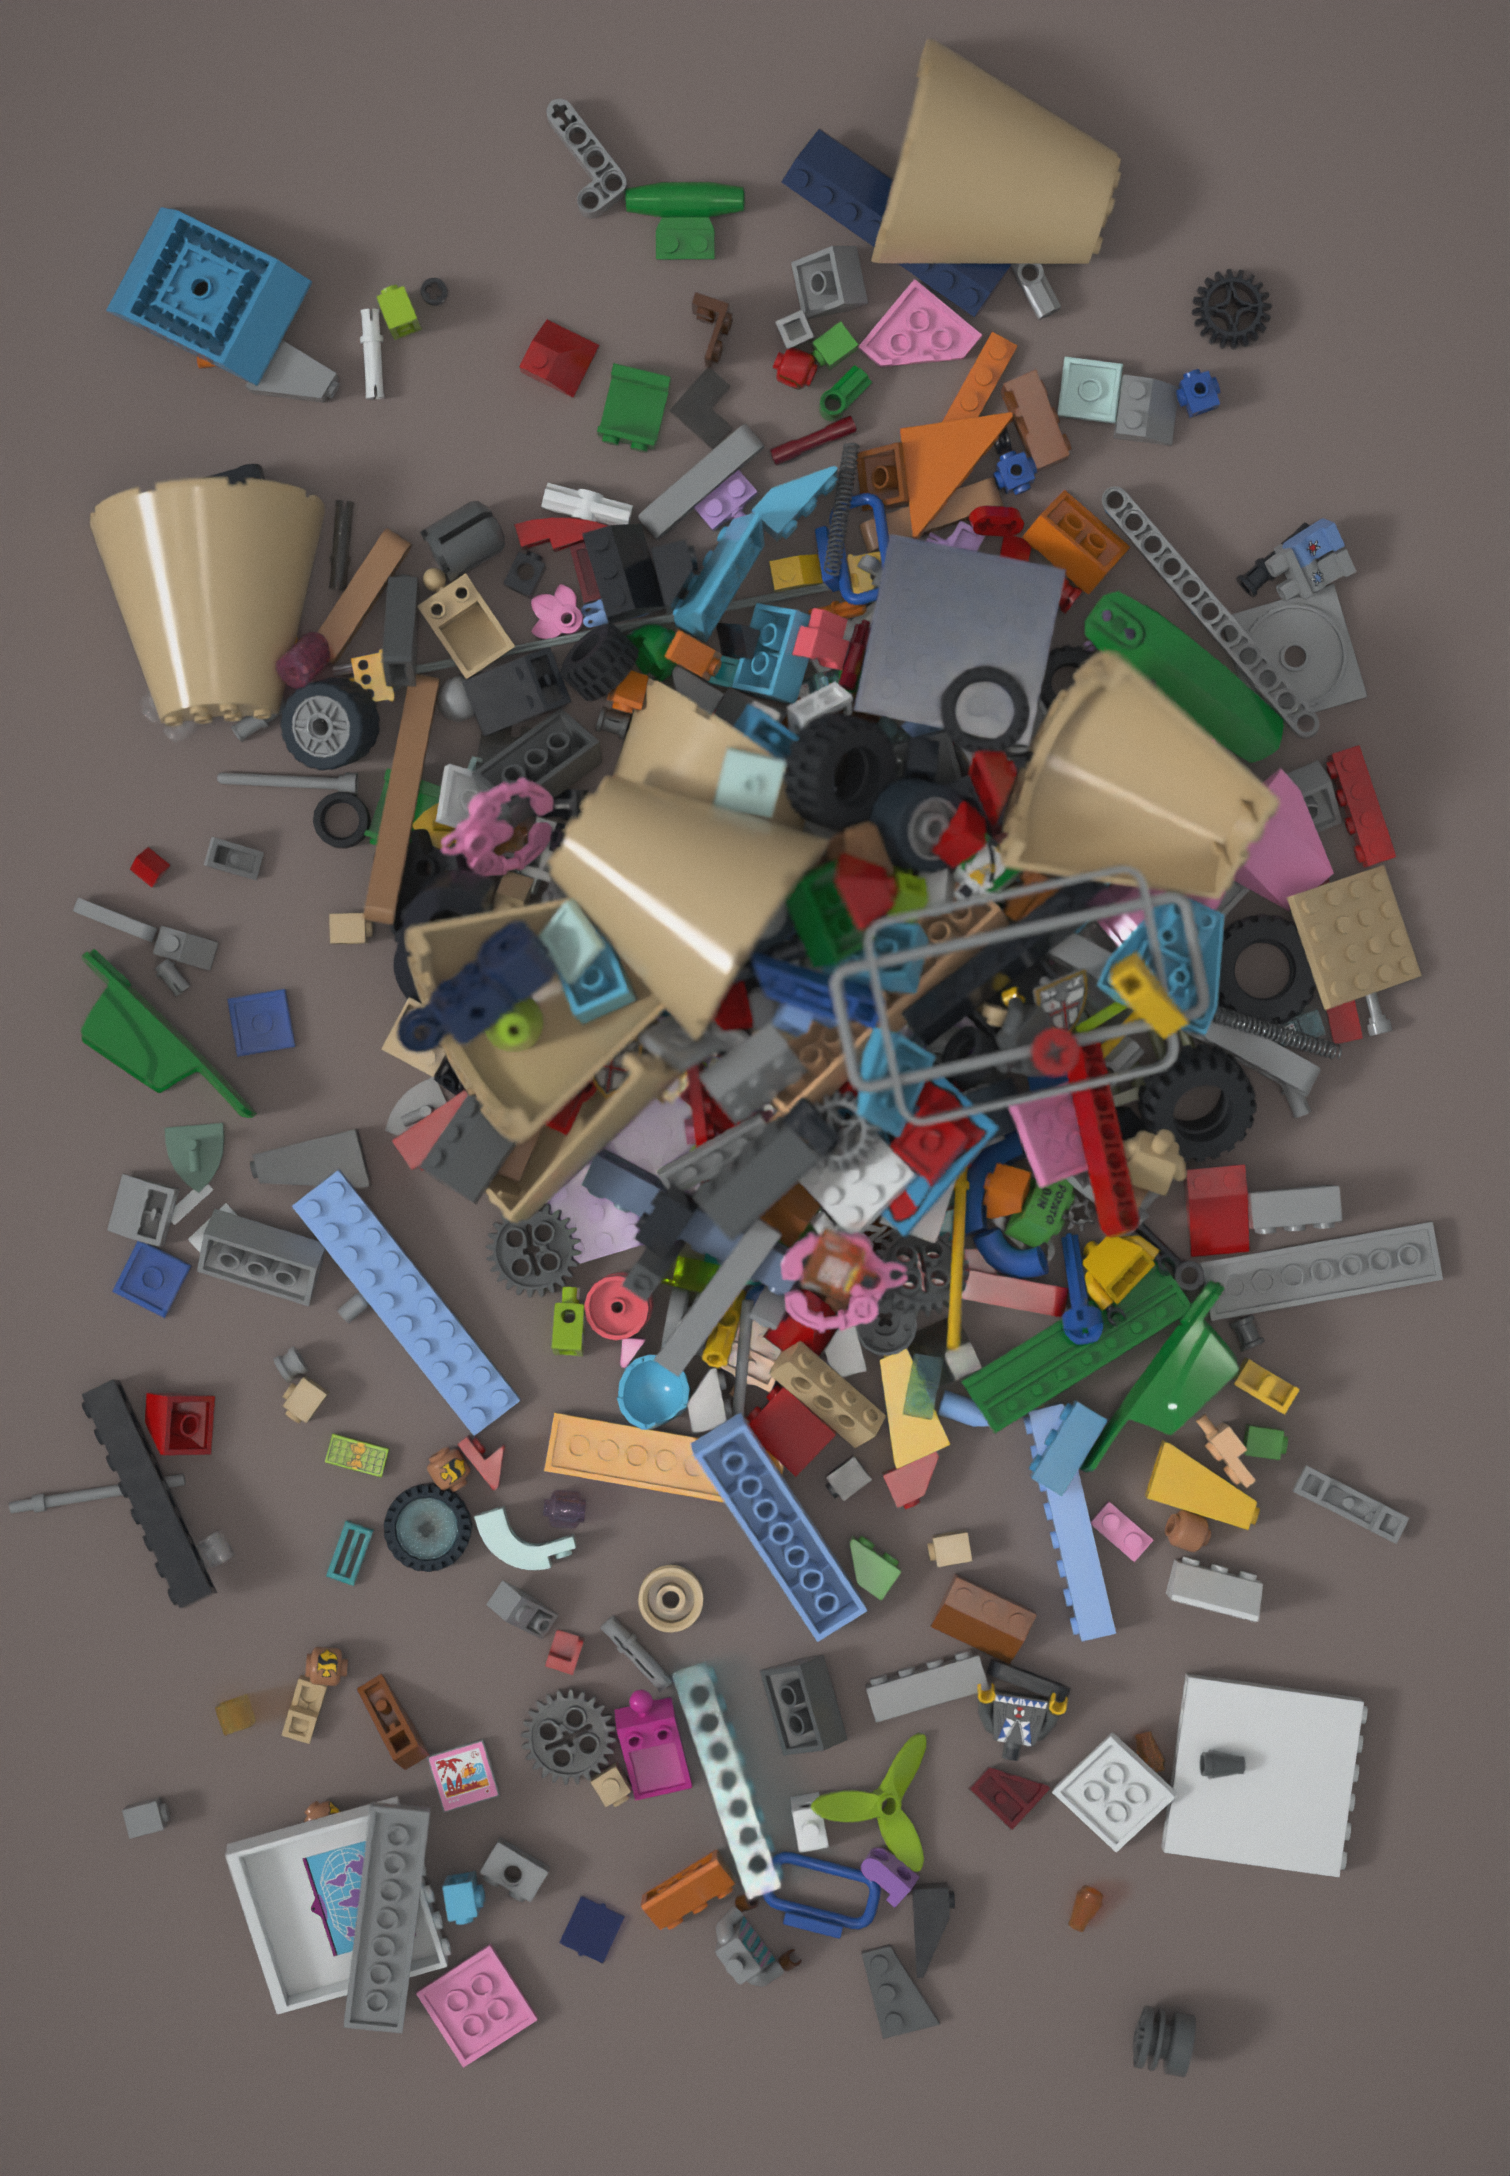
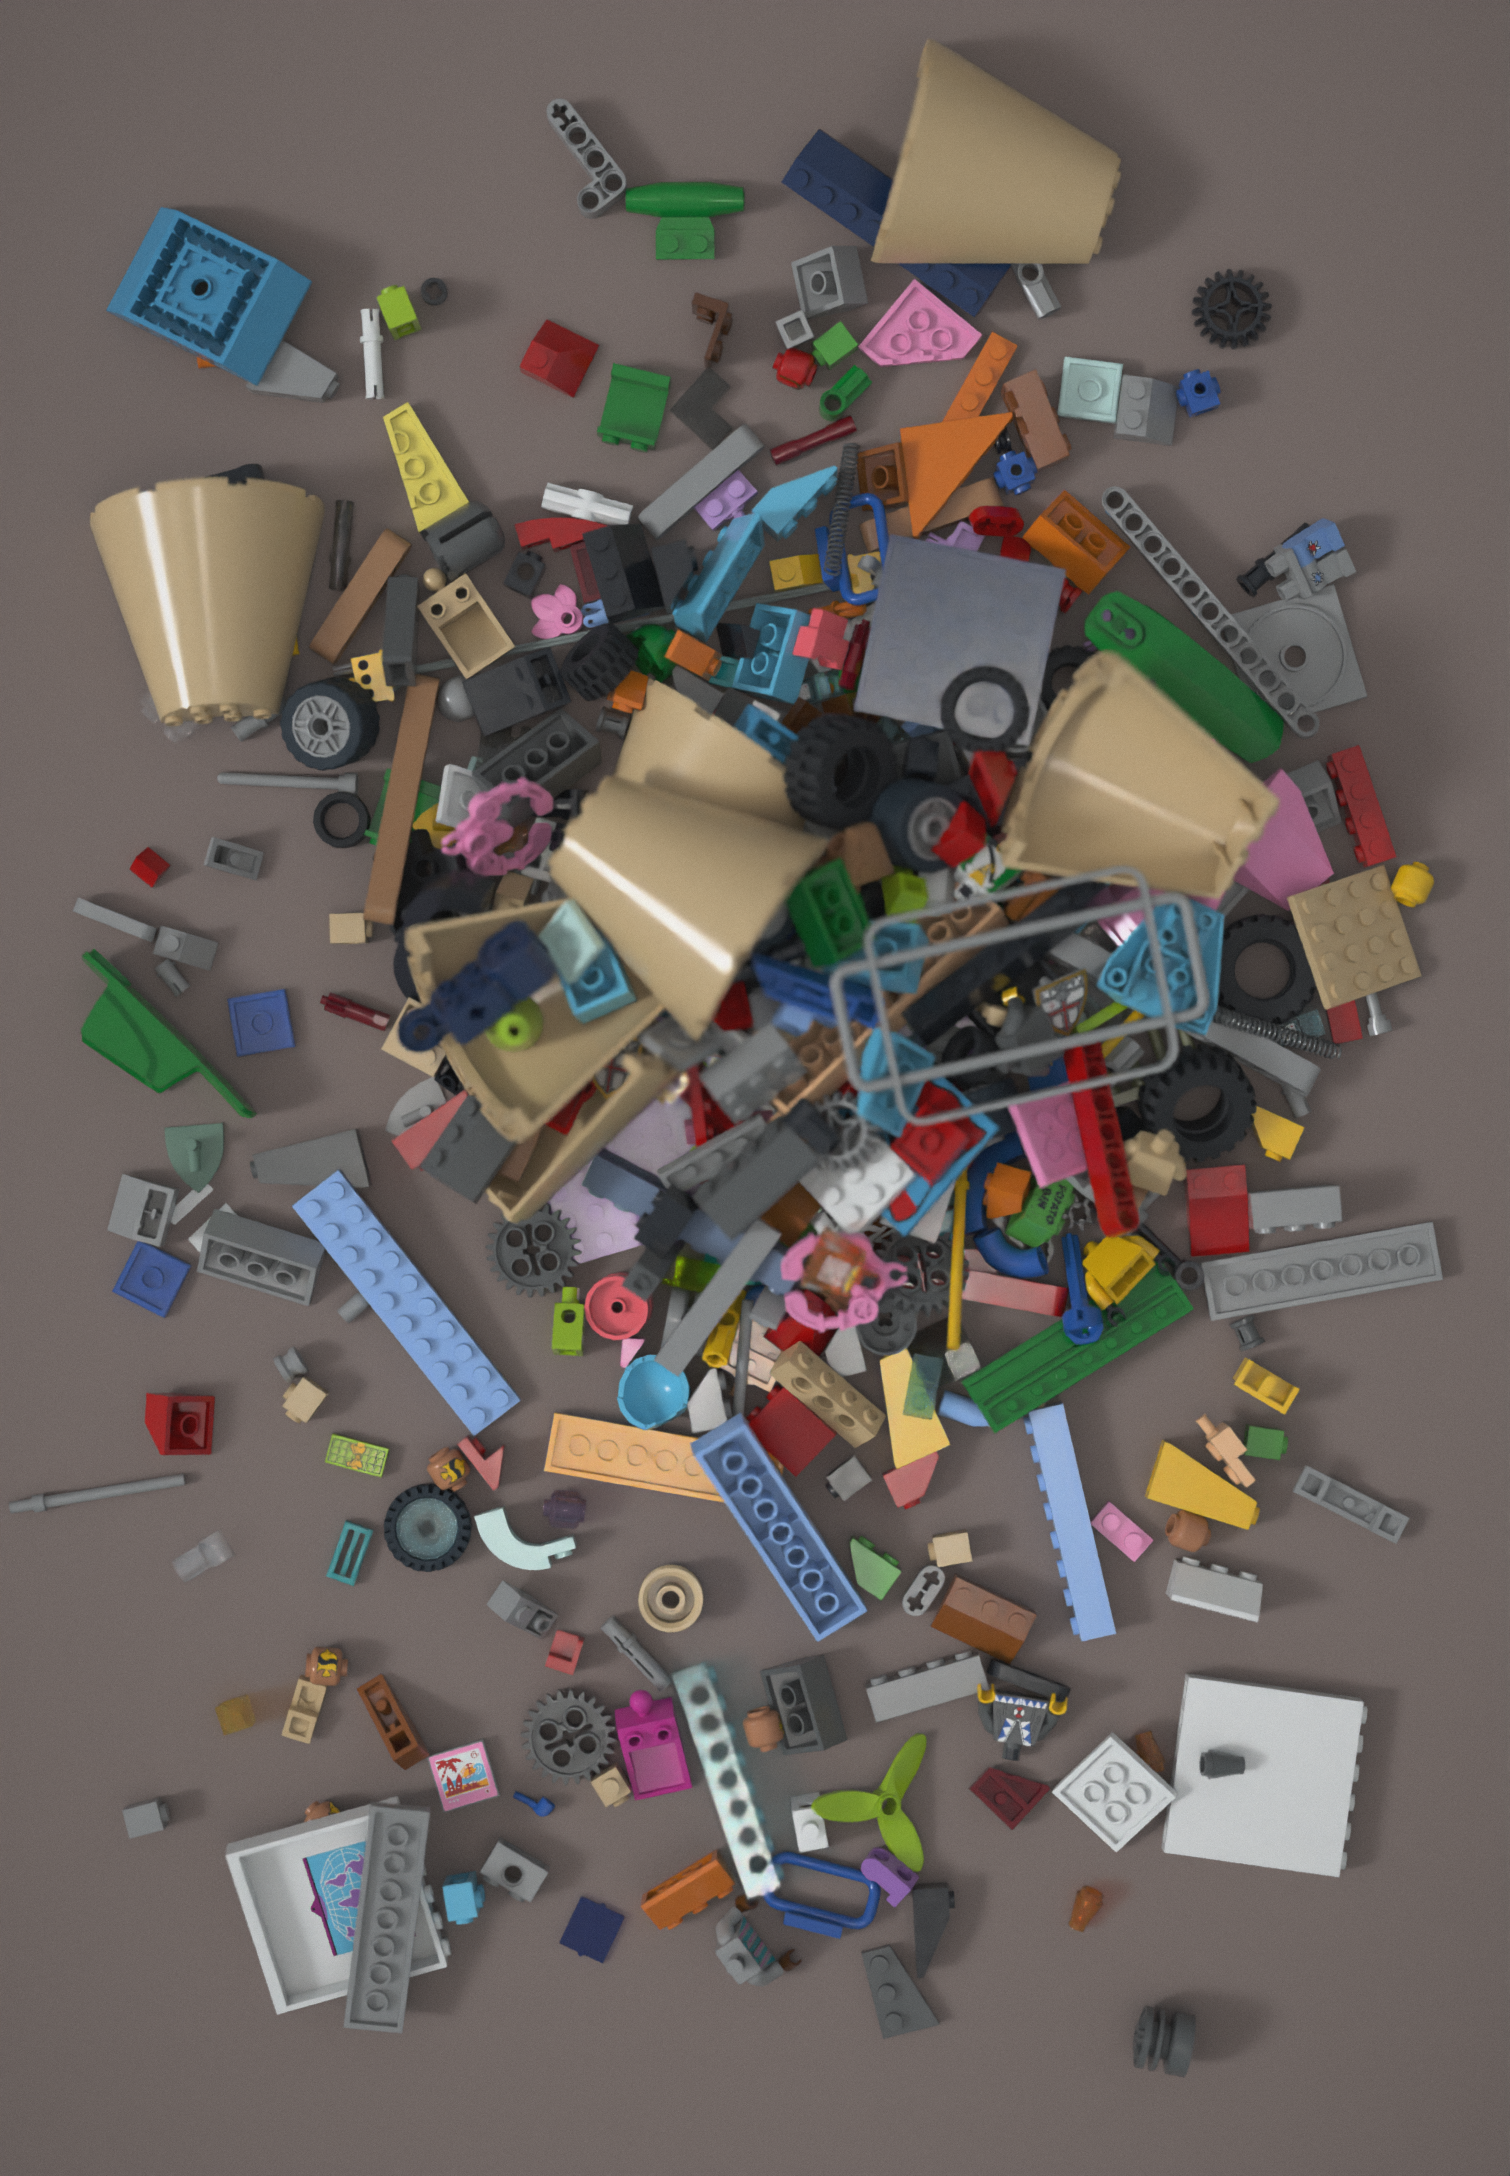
black brick [82,1379,218,1608] -> none
clear pink piece [275,632,331,689] -> none
bright pink plate [416,1944,538,2068] -> none
light aqua plate [713,747,786,818] -> none
white hinge [787,682,853,735] -> none
red slope [834,853,899,931] -> none
dark azure brick [1029,1400,1108,1496] -> none
red gear [1031,1027,1080,1076] -> none
green piece [1079,1280,1239,1473] -> none
yellow slope [1110,952,1189,1039] -> none
none -> dark red piece [320,992,390,1032]
none -> light yellow wing [383,402,469,534]
none -> blue hand [513,1791,555,1817]
none -> nougat head [742,1706,784,1752]
none -> light grey beam [902,1564,945,1616]
none -> yellow slope [1252,1106,1305,1162]
none -> yellow head [1391,862,1435,907]

